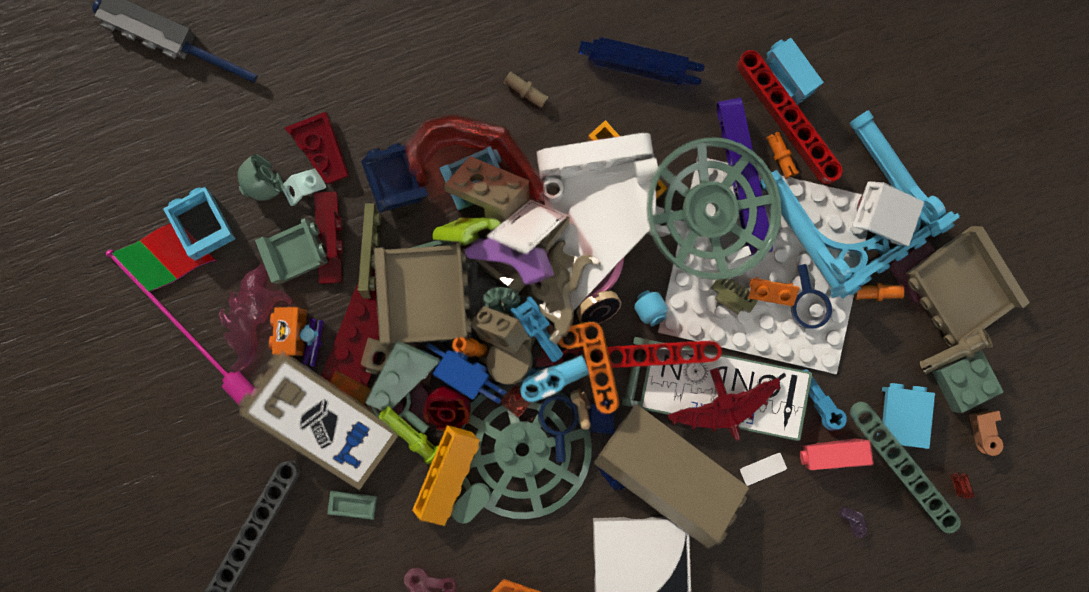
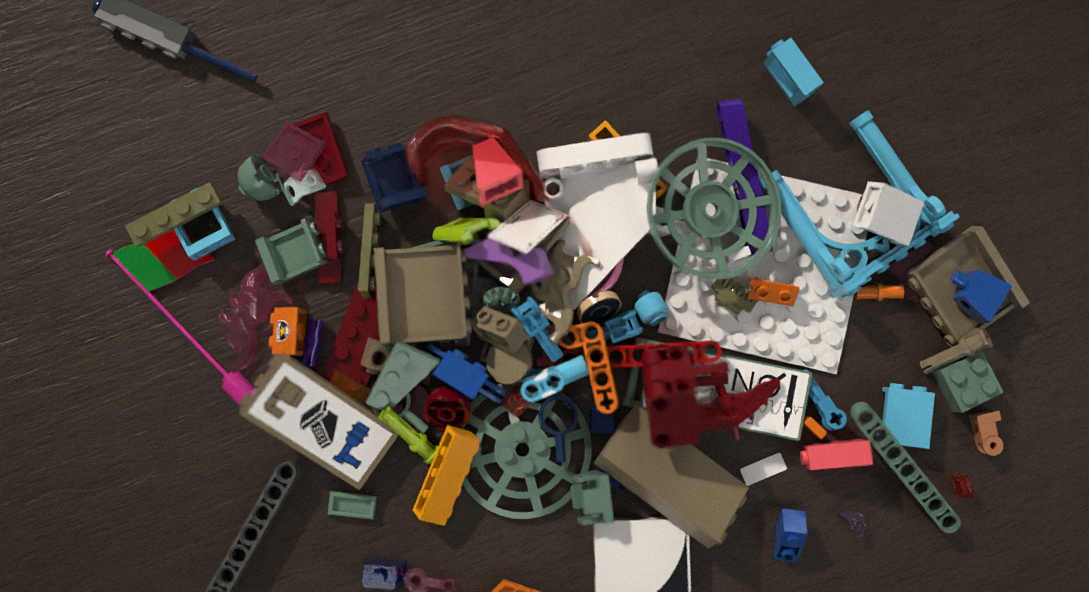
medium azure piece [300,325,319,345] -> none
sand green tile [452,483,491,524] -> none
orange pin [453,337,488,358] -> none
dark tan pin [503,71,548,109] -> none
tan bar [570,388,591,430] -> none
clear blue hinge [578,37,705,85] -> none
red beam [737,50,843,184] -> none
orange pin [766,132,799,179] -> none
dark blue piece [791,264,832,329] -> none
none -> olive plate [125,182,222,248]
none -> clear pink plate [260,121,326,182]
none -> clear blue torso [361,557,407,590]
none -> coral slope [473,137,523,206]
none -> sand green panel [570,470,614,525]
none -> dark azure connector [581,309,644,348]
none -> dark red piece [641,346,738,449]
none -> blue slope [774,509,808,562]
none -> orange tile [803,416,827,439]
none -> blue torso [950,270,1012,324]

